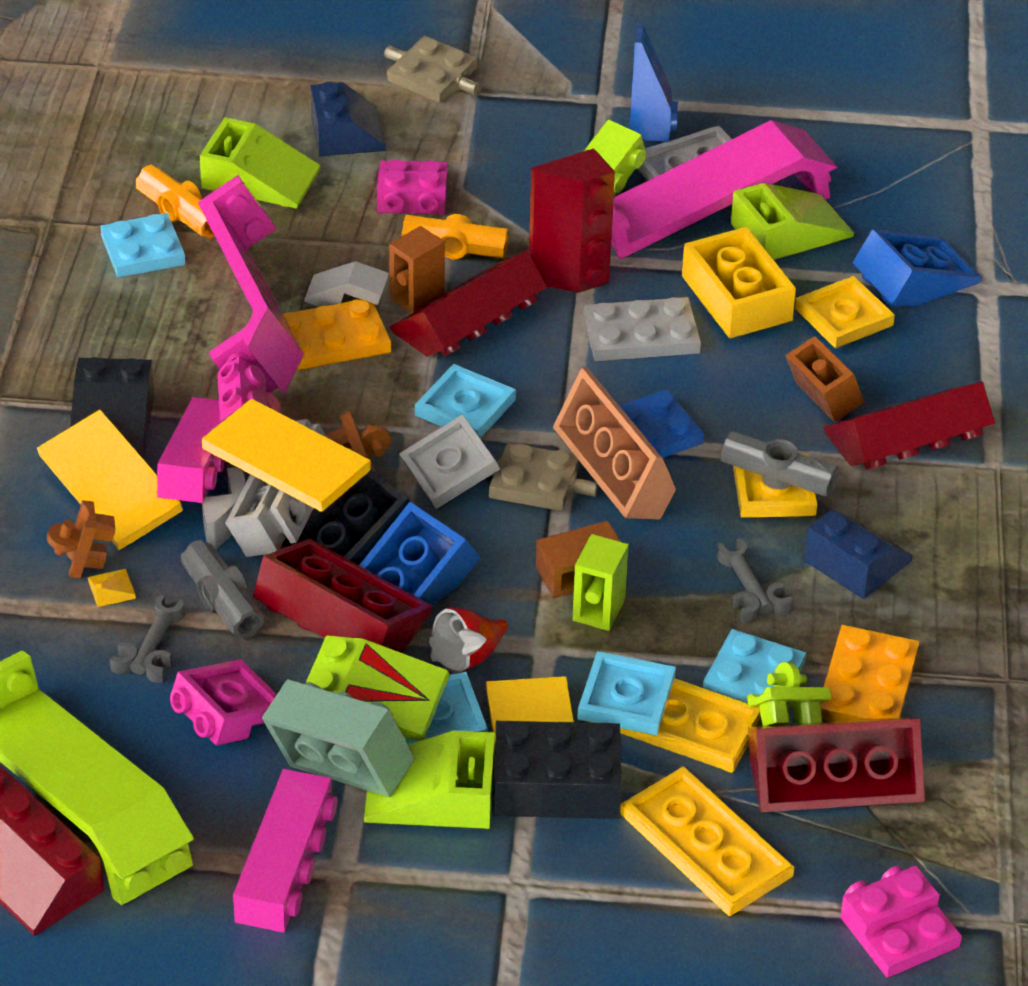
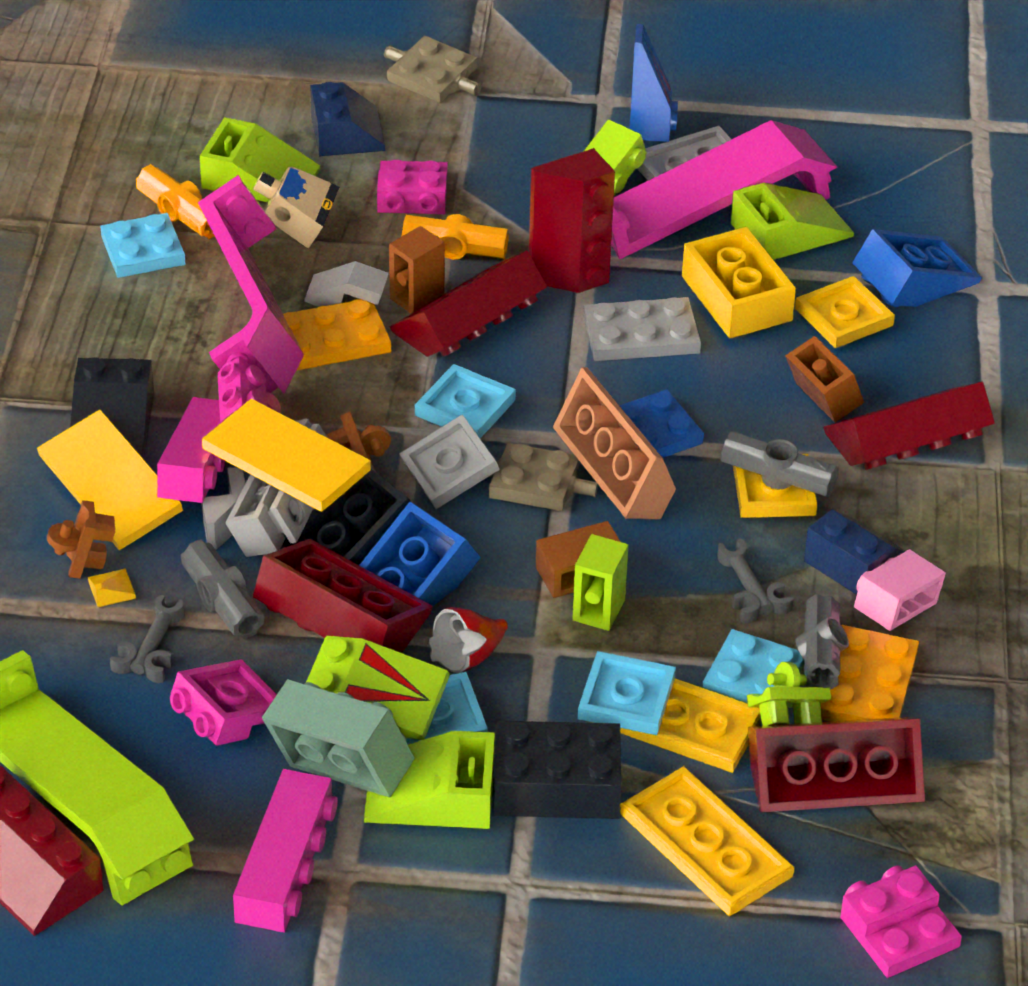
yellow tile [486,676,574,751] -> none
none -> tan torso [253,167,340,248]
none -> dark grey piece [795,594,849,690]
none -> bright pink brick [854,549,946,631]

